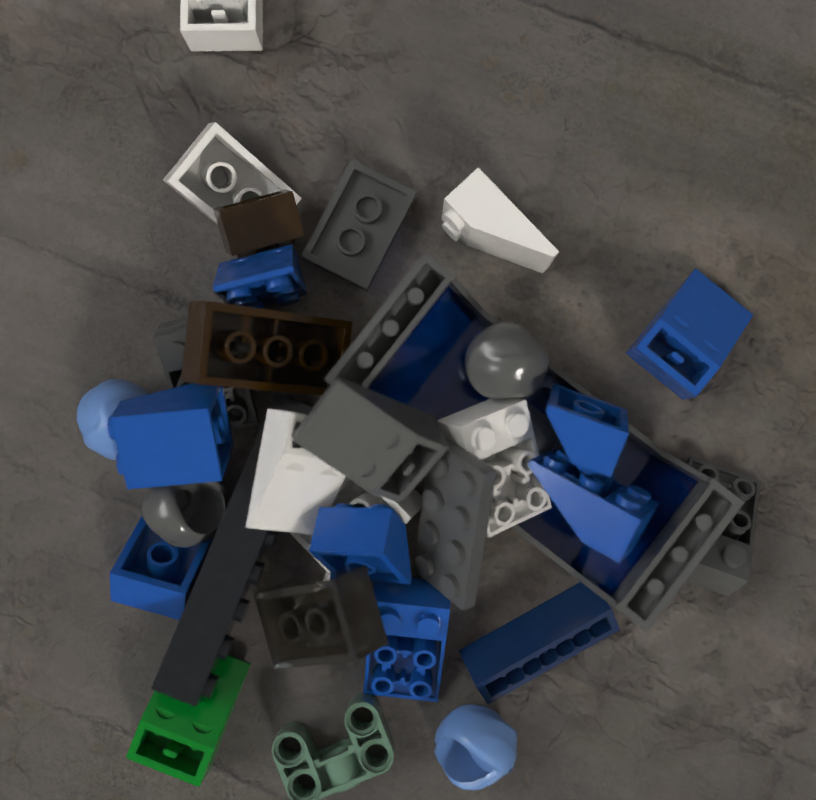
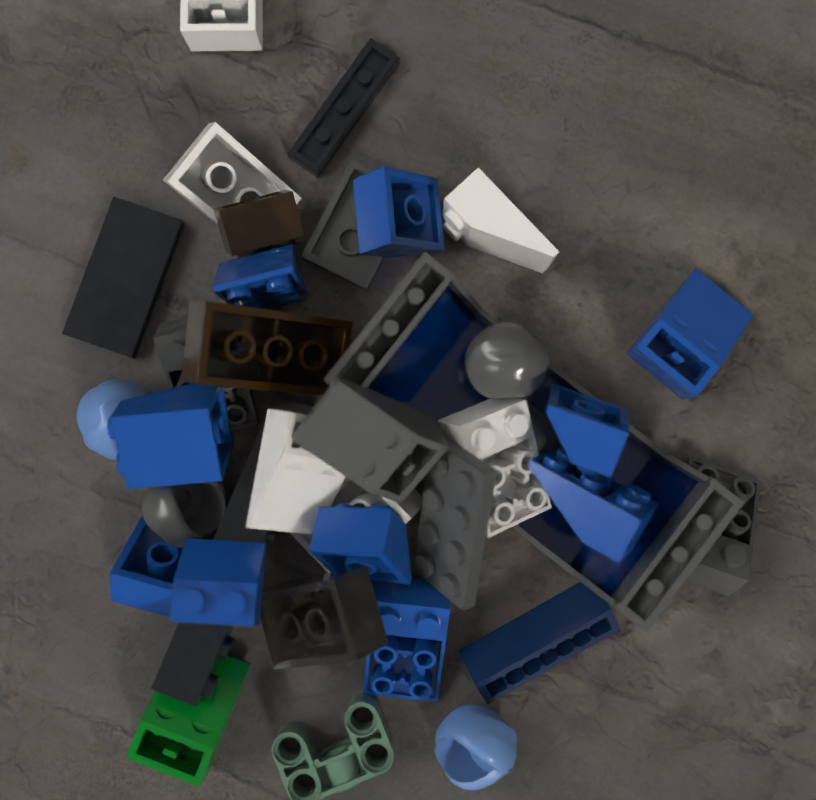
none -> black tile [62,196,185,359]
none -> blue slope [169,538,266,626]
none -> black tile [287,38,400,178]
none -> blue slope [353,166,445,258]

